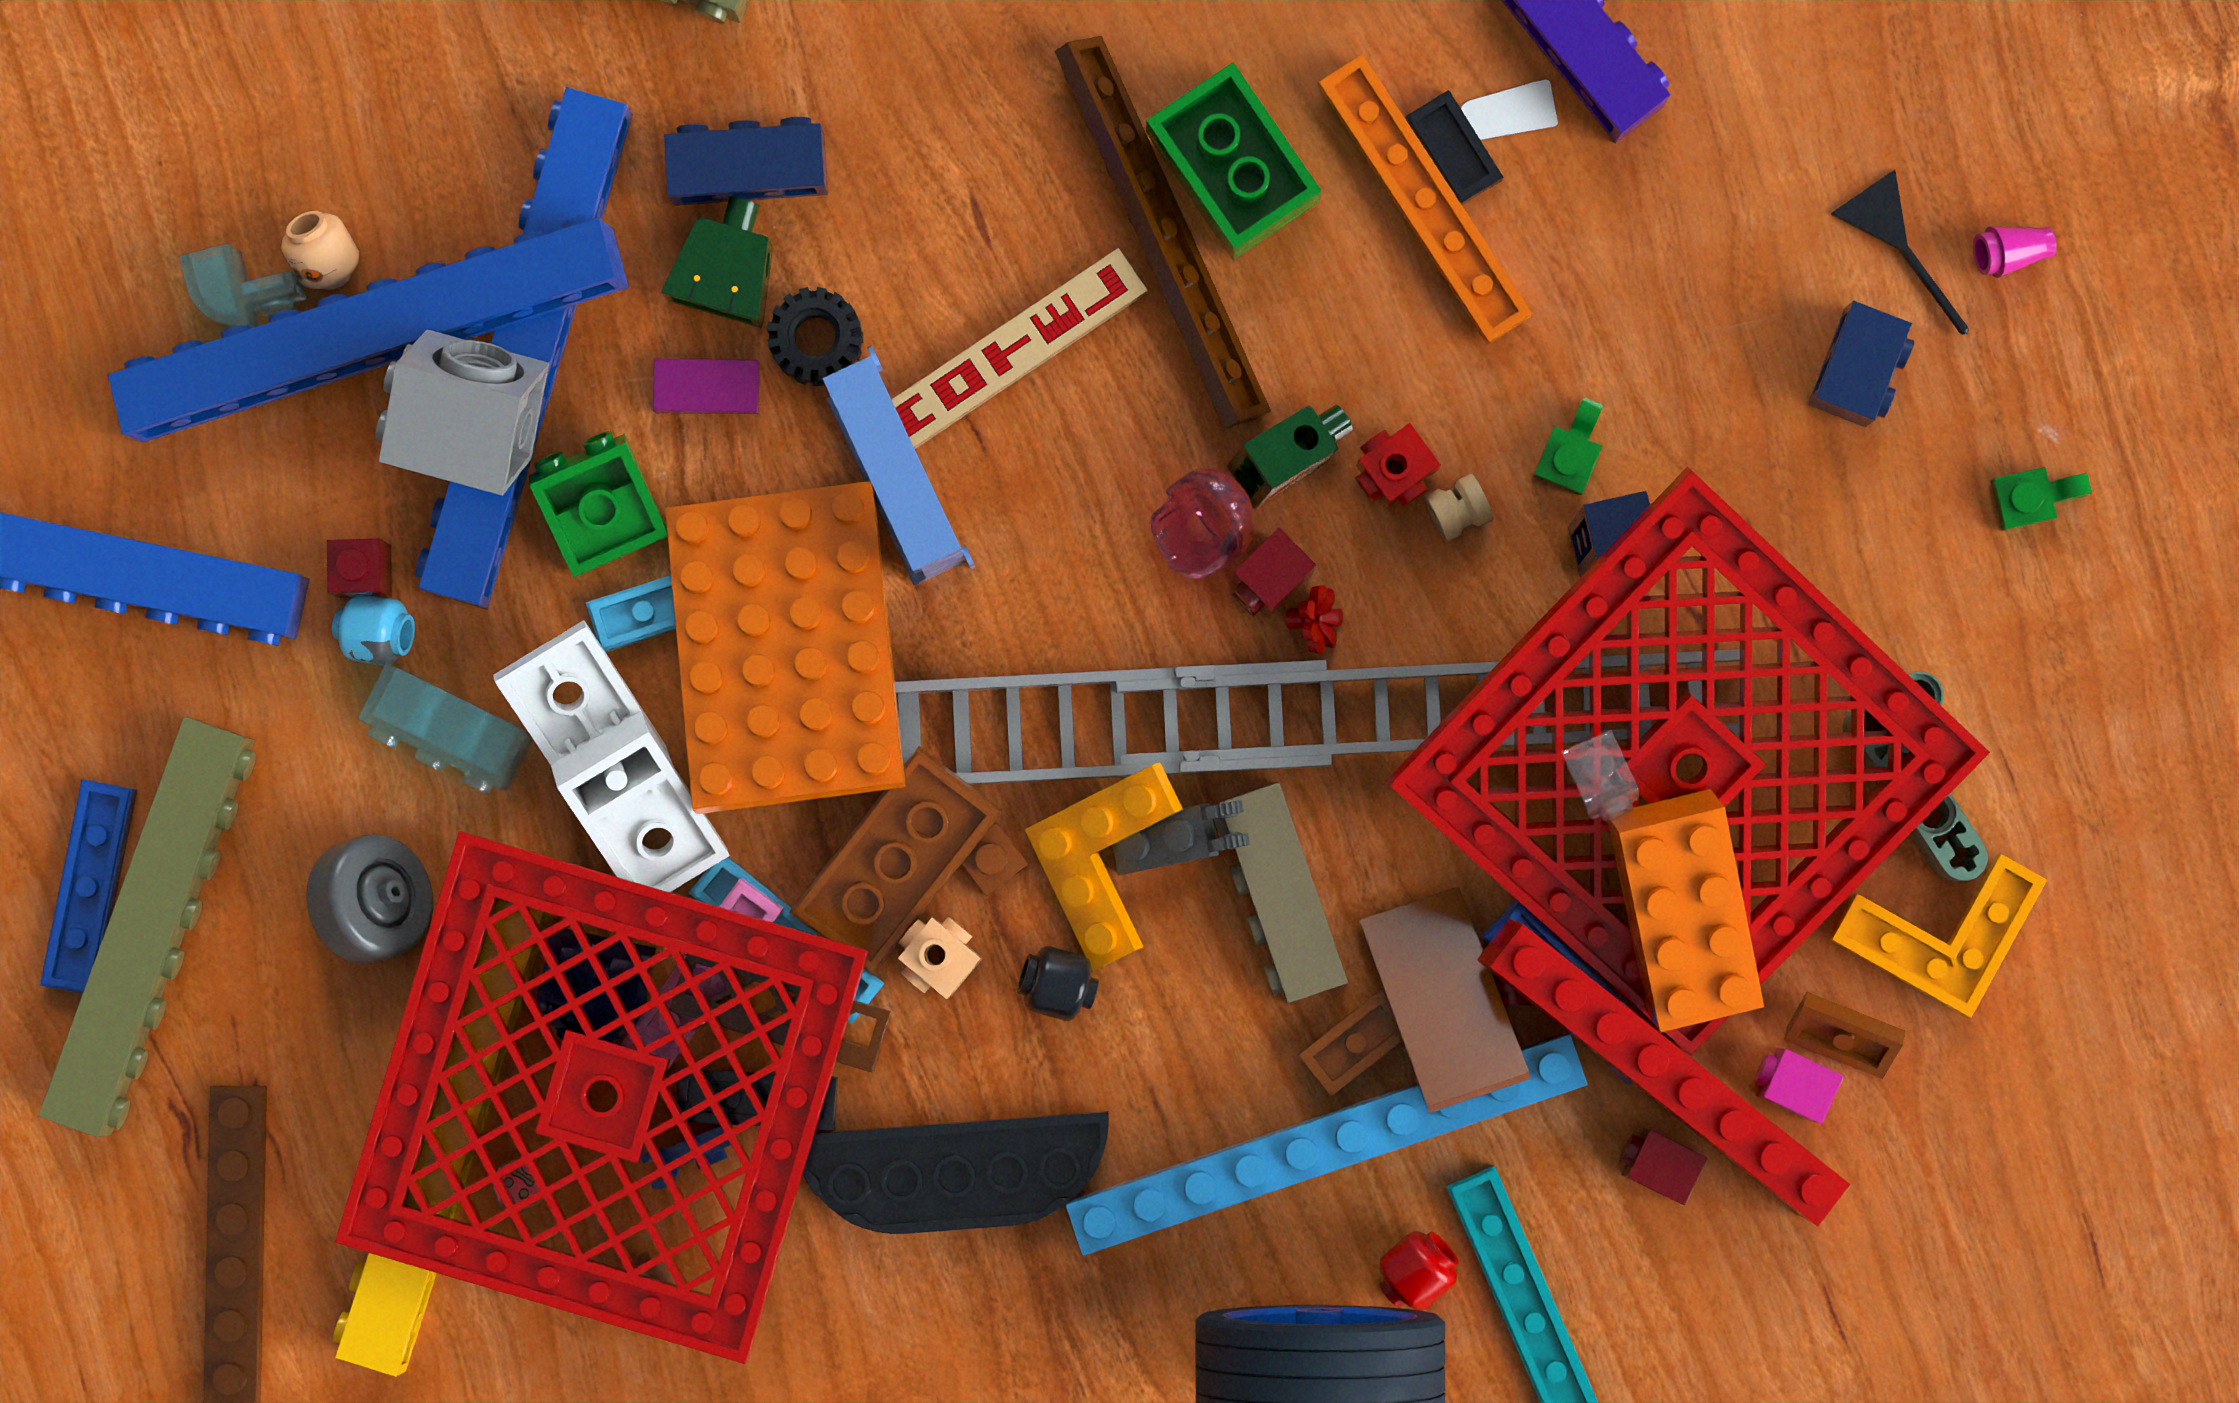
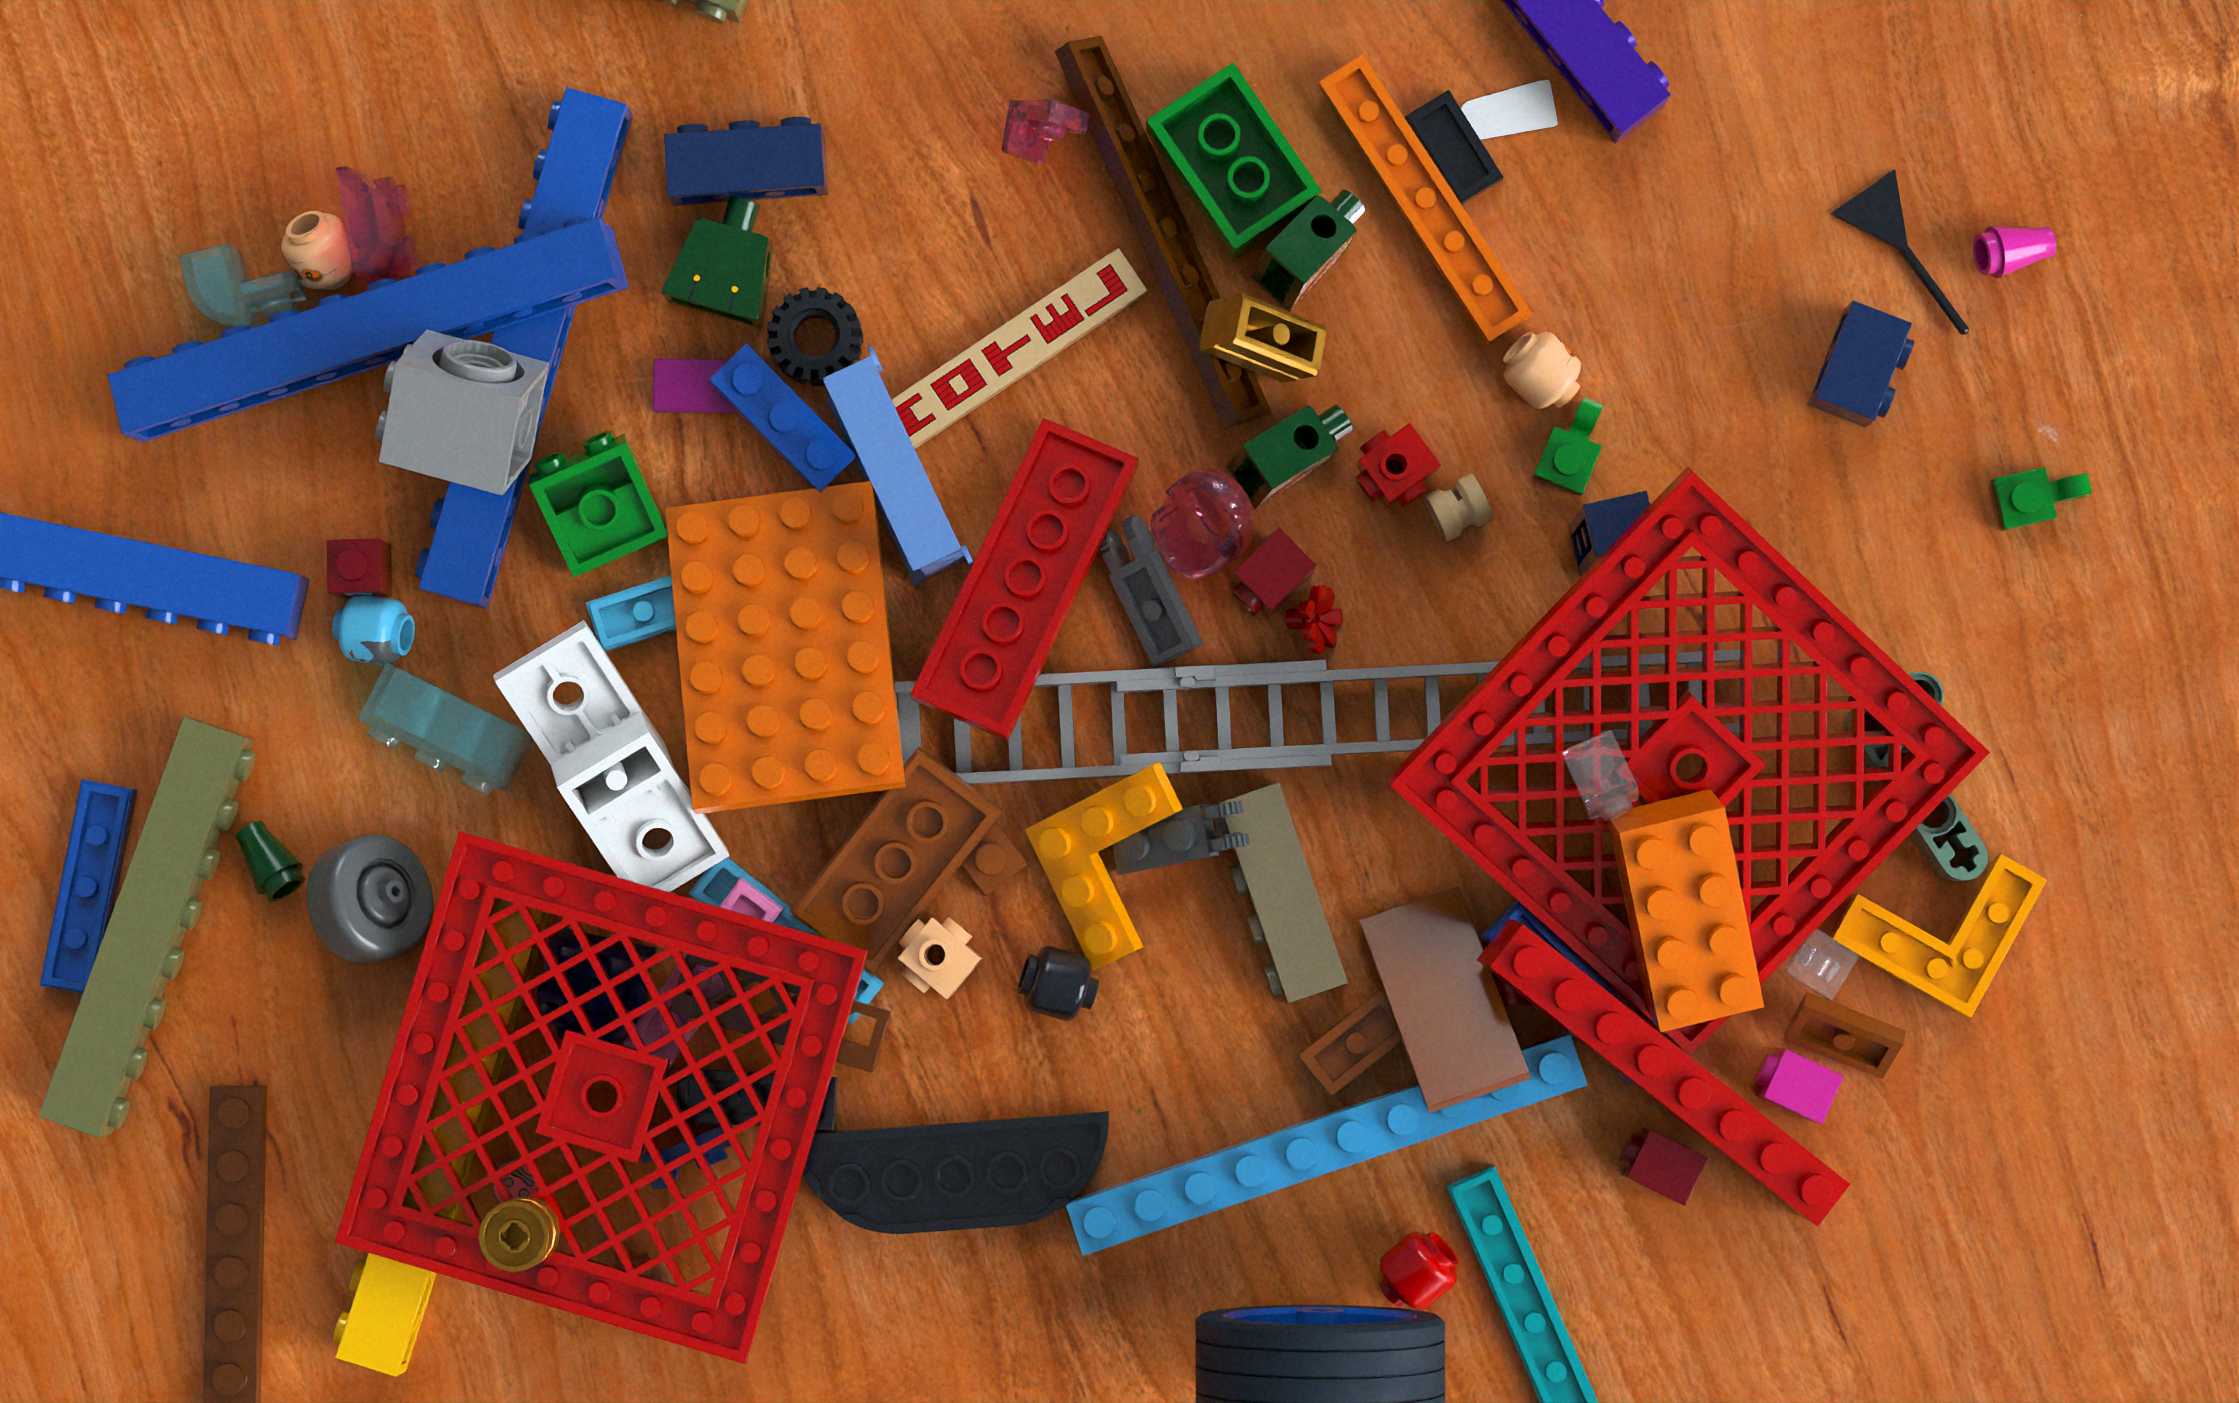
none -> dark green cone [235,821,305,902]
none -> clear pink slope [336,166,419,284]
none -> pearl gold wheel [478,1196,560,1272]
none -> blue plate [708,343,857,492]
none -> red plate [910,418,1139,741]
none -> clear pink bracket [1001,100,1090,163]
none -> dark grey hinge [1099,515,1204,668]
none -> pearl gold brick [1199,293,1327,383]
none -> dark green torso [1251,190,1365,312]
none -> light nougat head [1503,331,1581,409]
none -> clear tile [1784,929,1860,1001]

